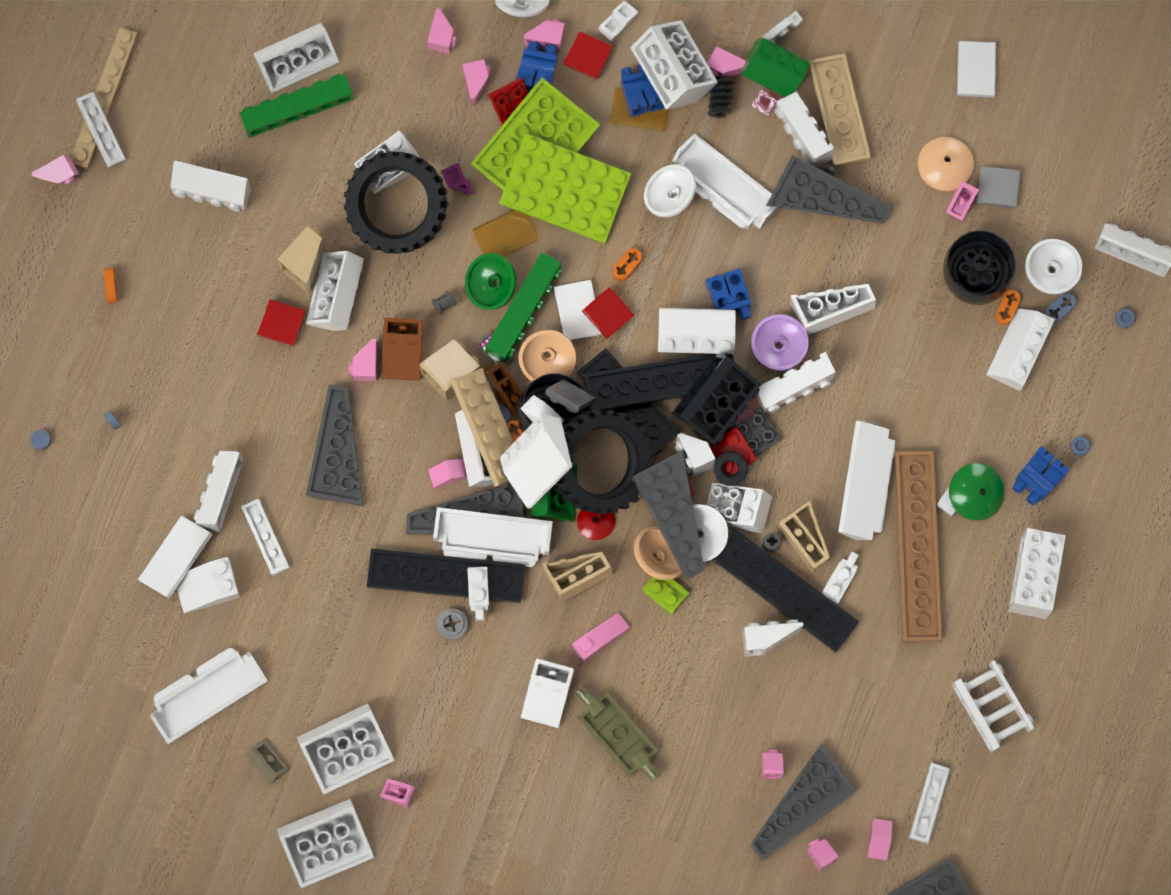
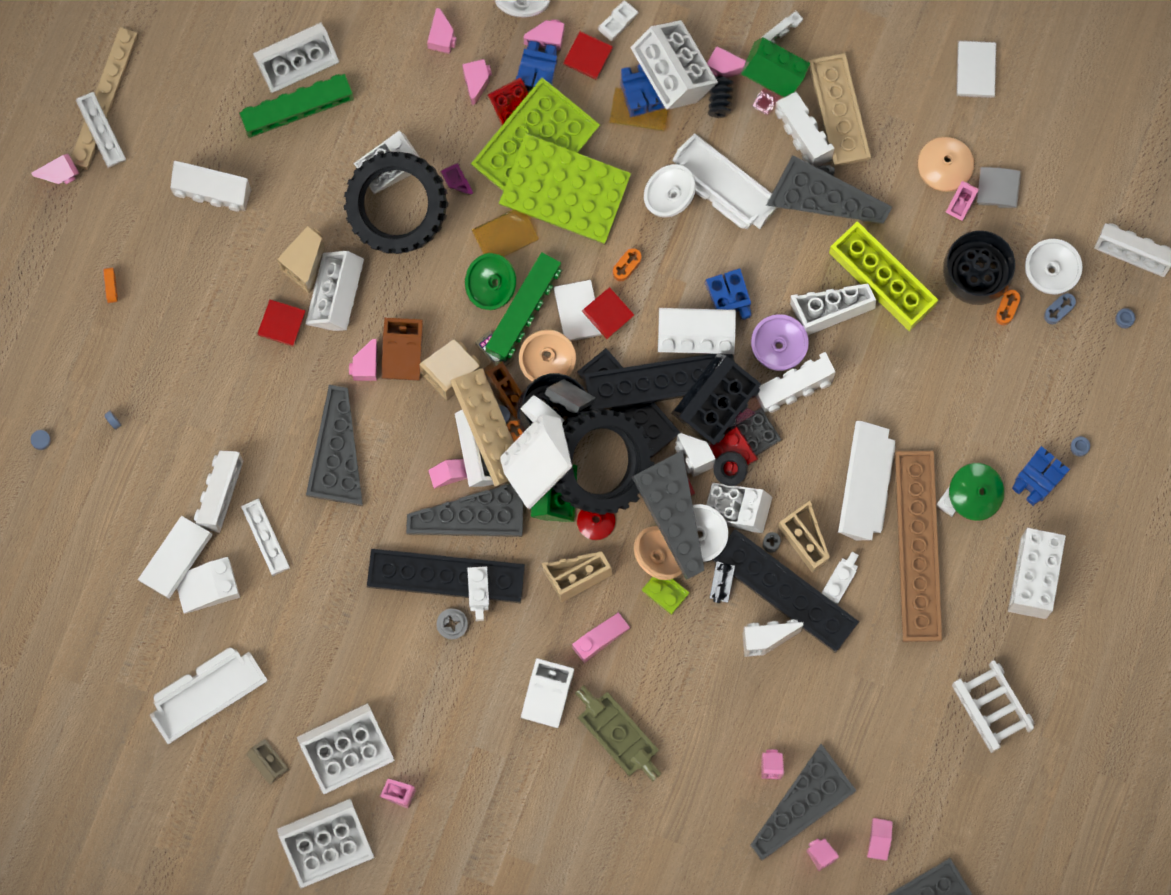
dark grey bush [432,290,456,315] -> none
white slope [433,507,553,567] -> none
white tile [909,763,950,844] -> none
white slope [986,308,1055,391] -> none
none -> hinge [710,561,735,603]
none -> neon yellow brick [829,221,938,331]

